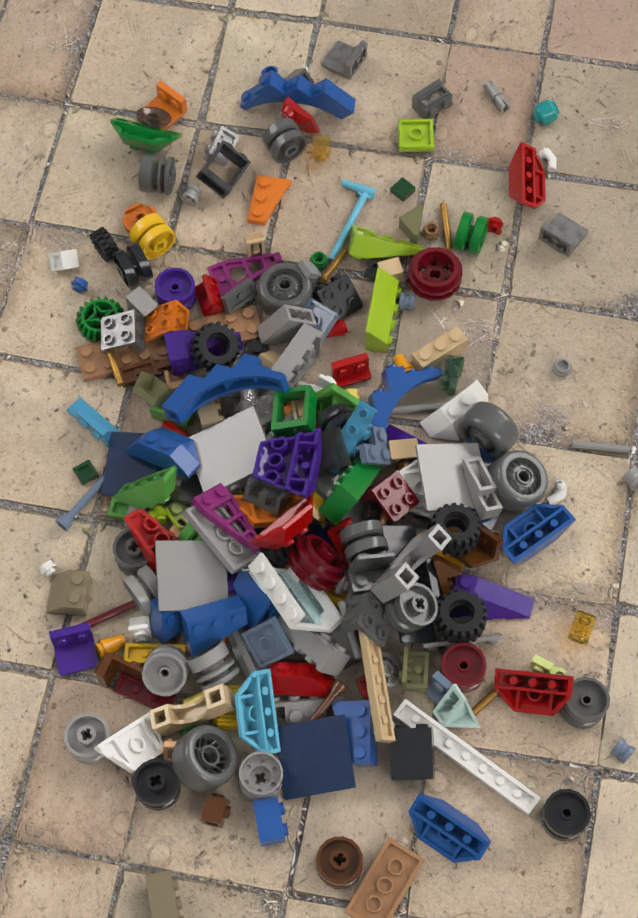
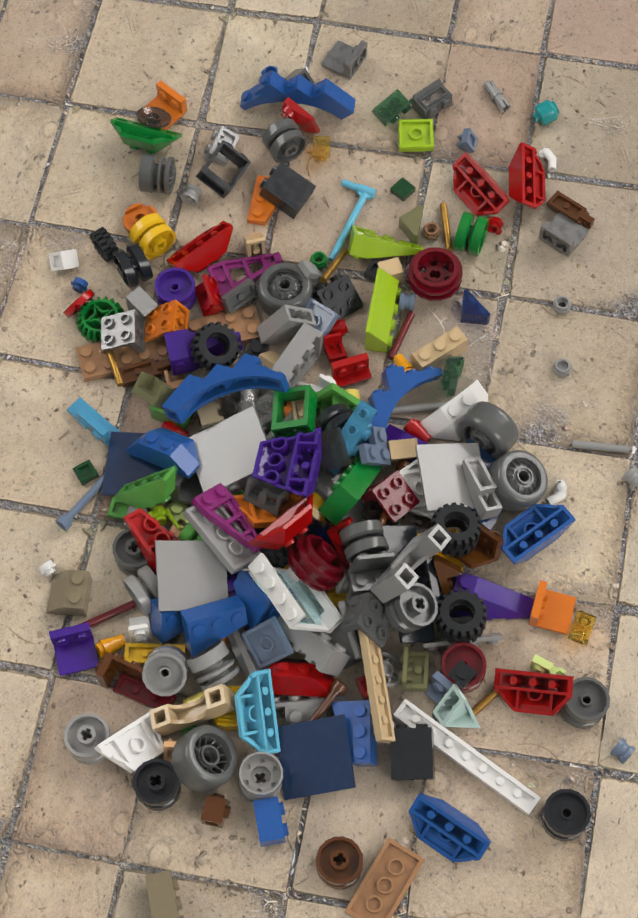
none -> red tile [63,289,95,318]
none -> red wedge [166,221,233,272]
none -> black brick [259,162,316,219]
none -> red bracket [323,332,347,364]
none -> clear green bracket [372,89,414,127]
none -> dark red bar [387,311,415,360]
none -> red cone [403,418,432,443]
none -> black plate [448,660,477,690]
none -> red wedge [453,152,510,216]
none -> sand blue tile [456,128,478,153]
none -> clear blue slope [460,289,490,325]
none -> orange bracket [528,580,576,635]
none -> reddish brown hinge [547,191,595,229]
none -> light grey plate [553,296,571,314]

